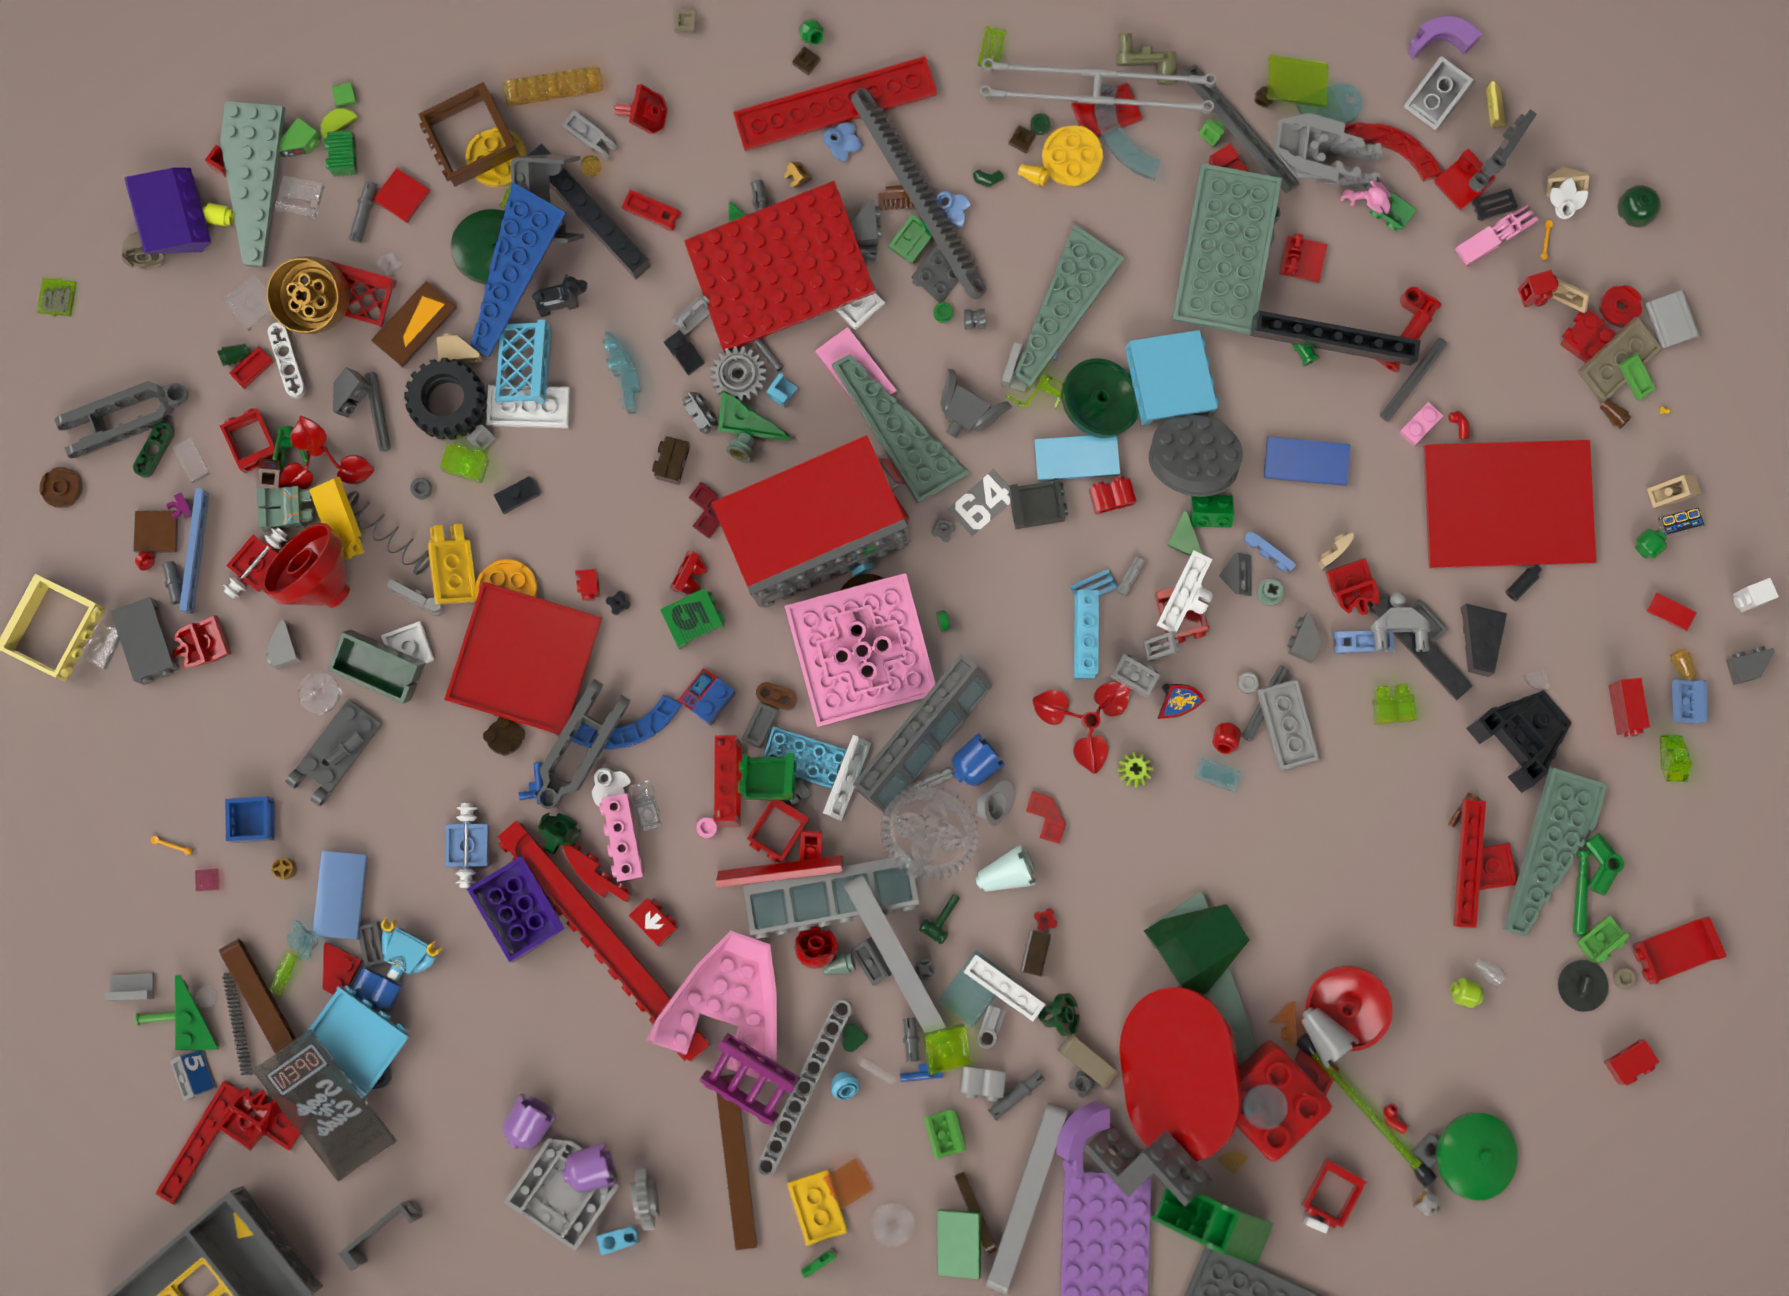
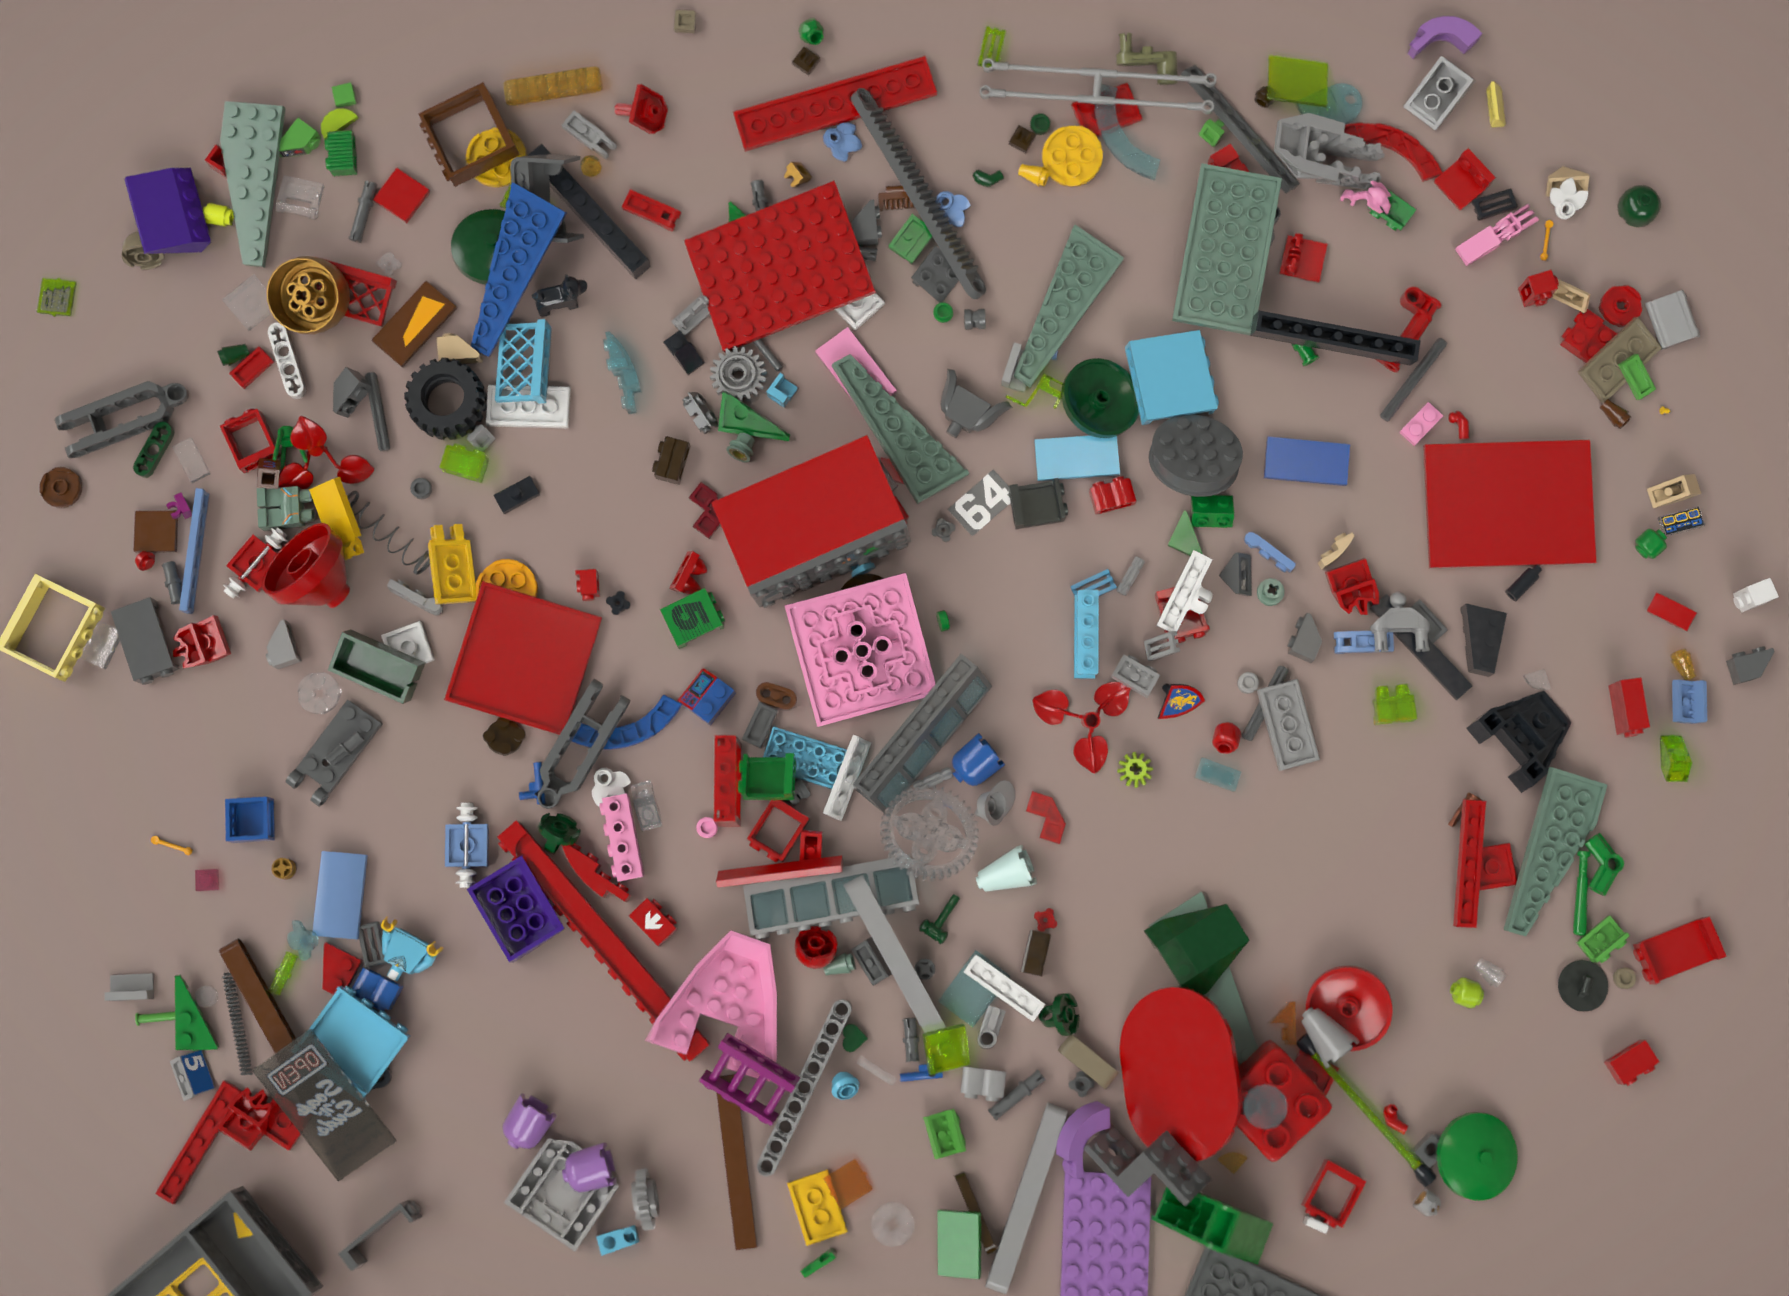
dark grey hinge [1469,109,1537,192] -> none

